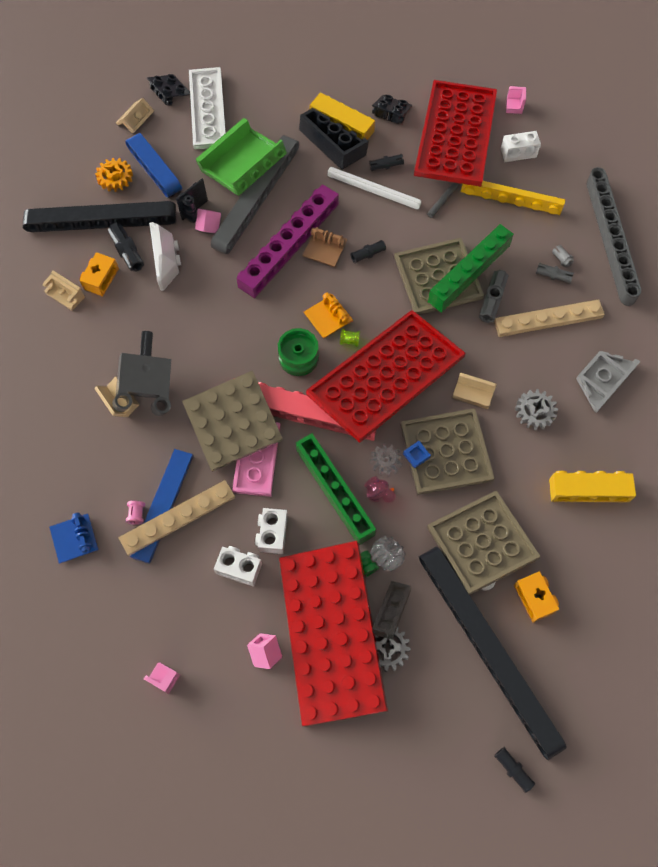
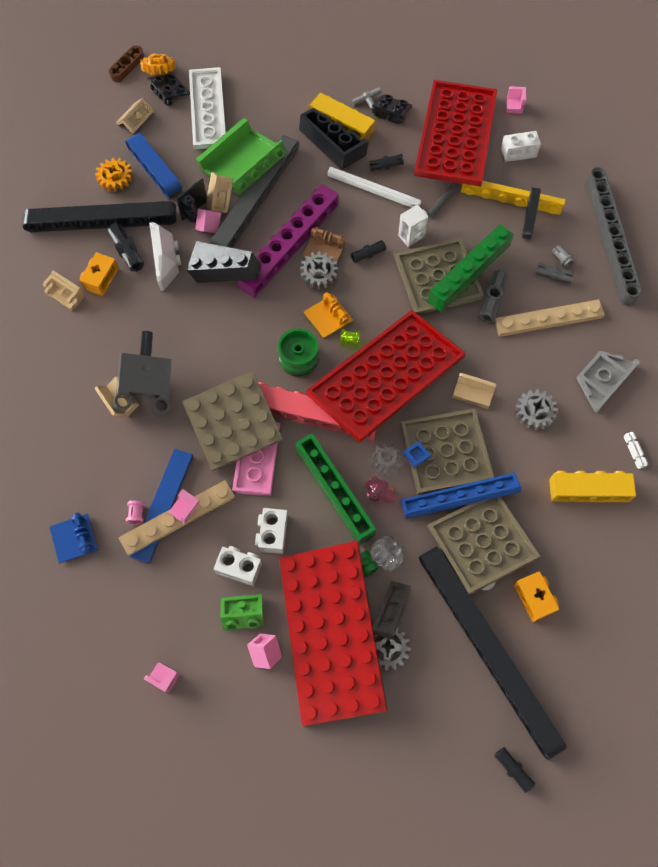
none -> reddish brown beam [109,45,144,82]
none -> light orange gear [140,53,176,76]
none -> bright pink panel [169,489,199,524]
none -> black wedge [186,241,262,283]
none -> tan panel [206,172,233,213]
none -> bright green bracket [220,594,264,631]
none -> light grey gear [300,251,338,289]
none -> light grey piece [352,87,382,110]
none -> white brick [398,205,428,247]
none -> blue tile [400,473,521,519]
none -> black beam [522,187,541,239]
none -> white axle [624,432,648,469]

